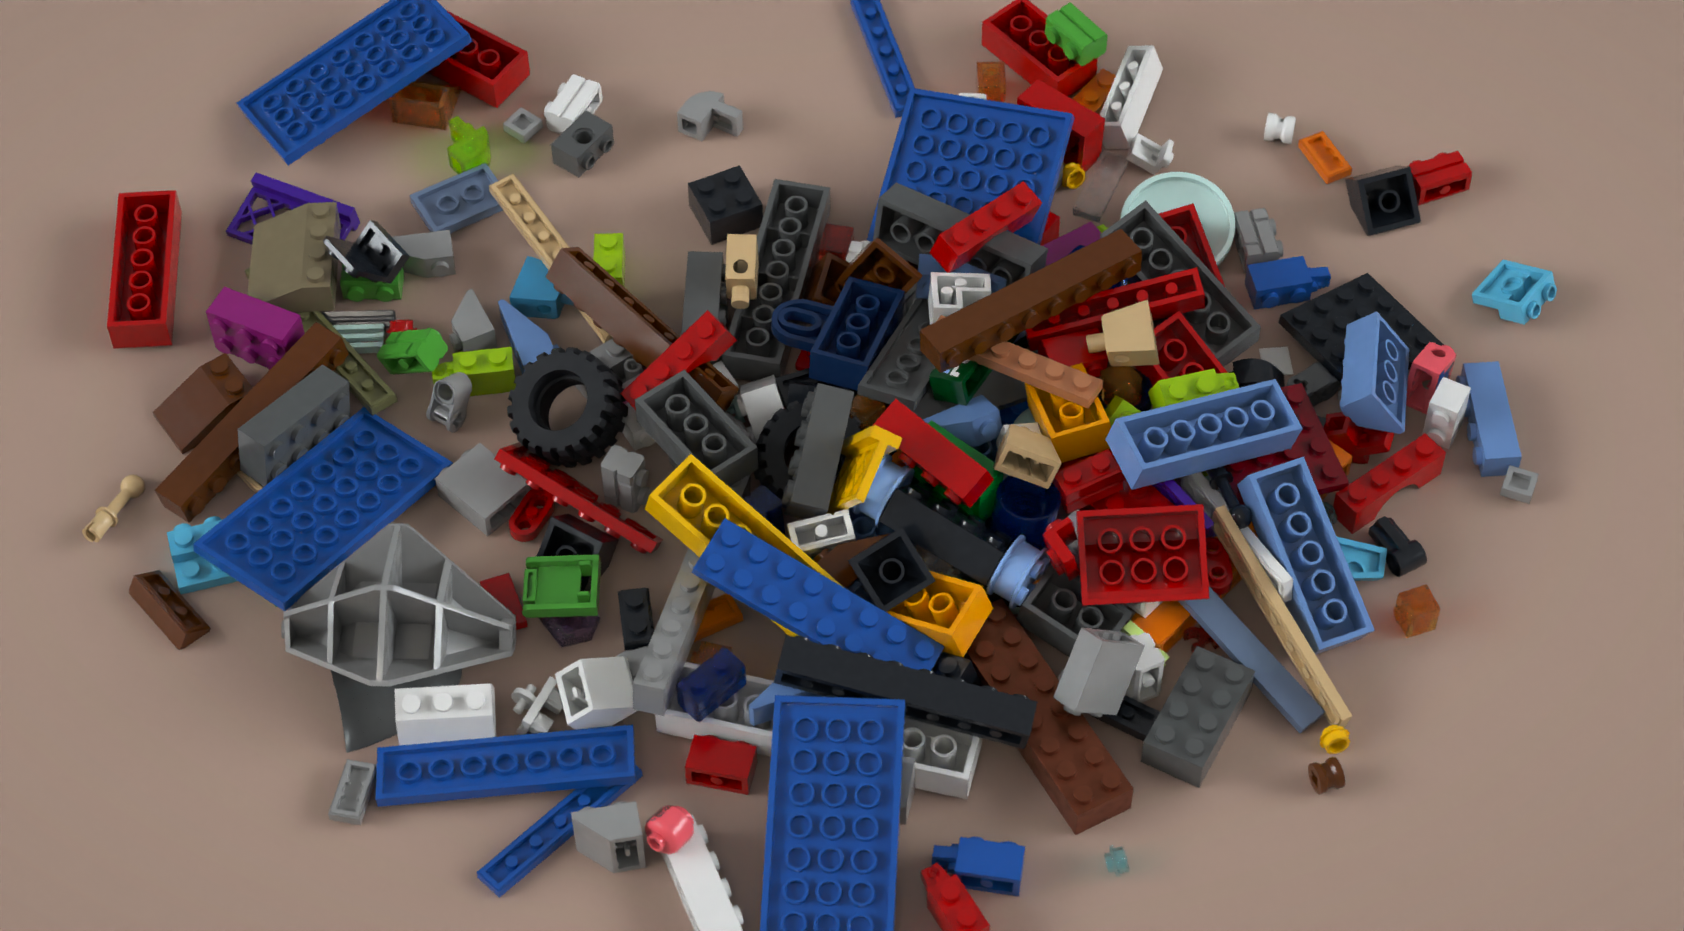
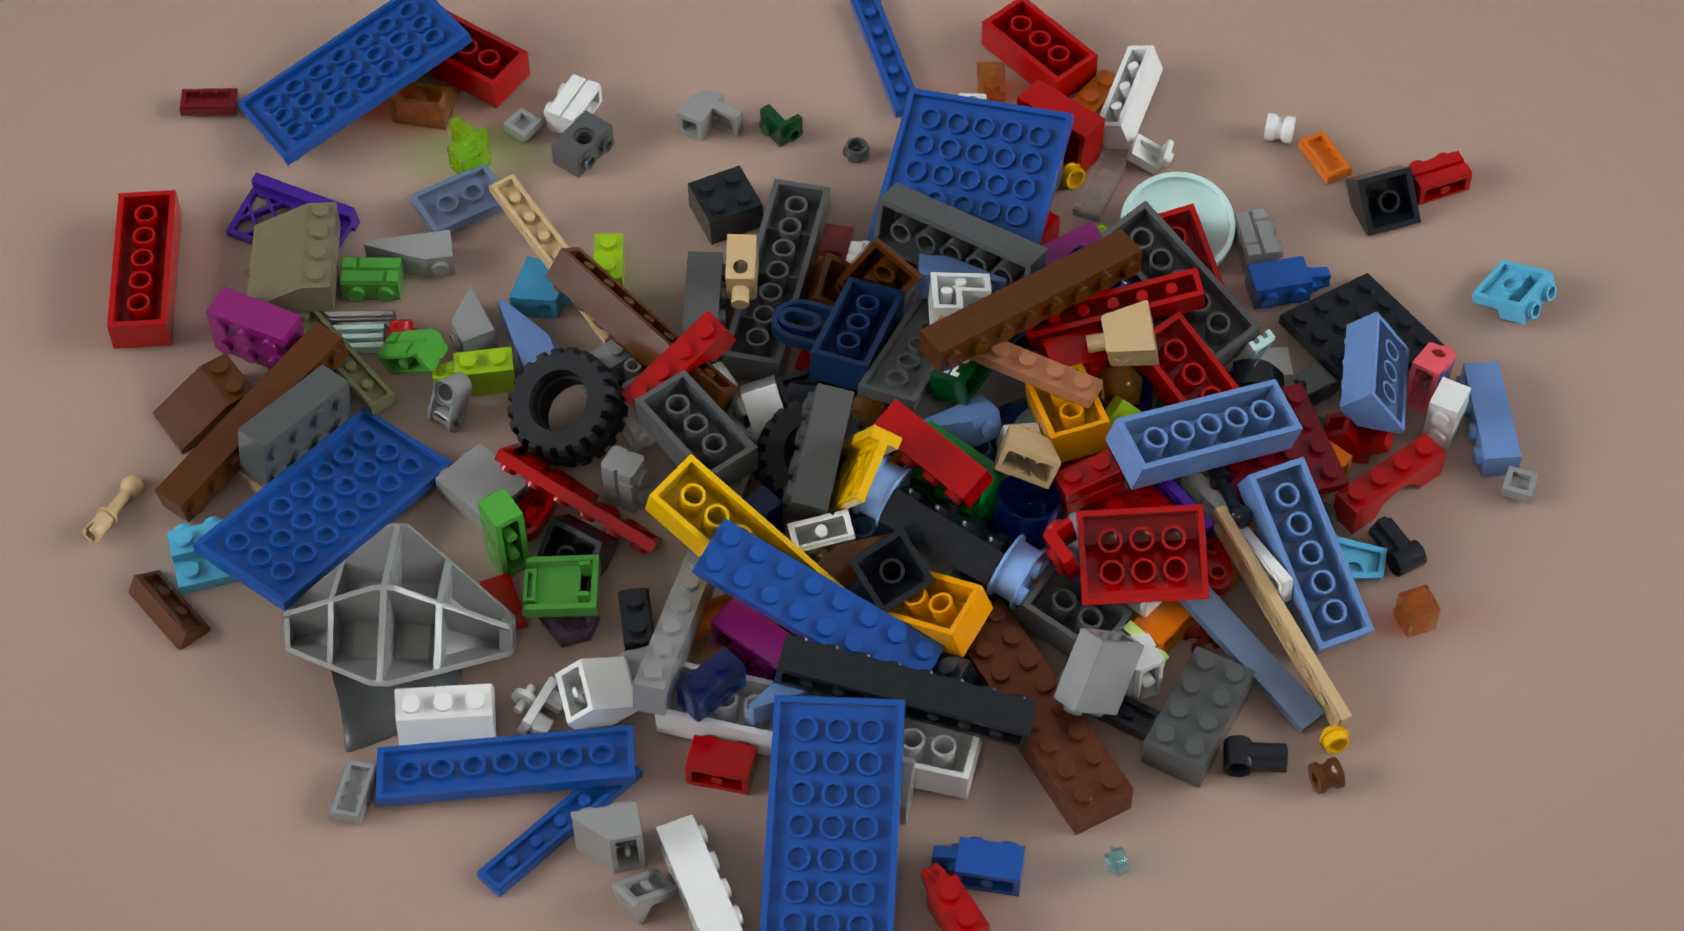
black bracket [323,220,410,284] -> none
coral head [645,805,694,854] -> none
red arch [929,181,1042,273] -> none
bright green brick [1045,2,1108,66] -> none
lime hinge [1148,368,1239,409] -> none
none -> dark red plate [179,88,239,116]
none -> bright green brick [477,488,530,577]
none -> light grey slope [612,868,678,925]
none -> magenta brick [711,598,797,681]
none -> dark green bracket [759,104,803,147]
none -> dark grey plate [843,137,870,163]
none -> black piece [1223,735,1288,777]
none -> light aqua tile [1229,329,1276,372]

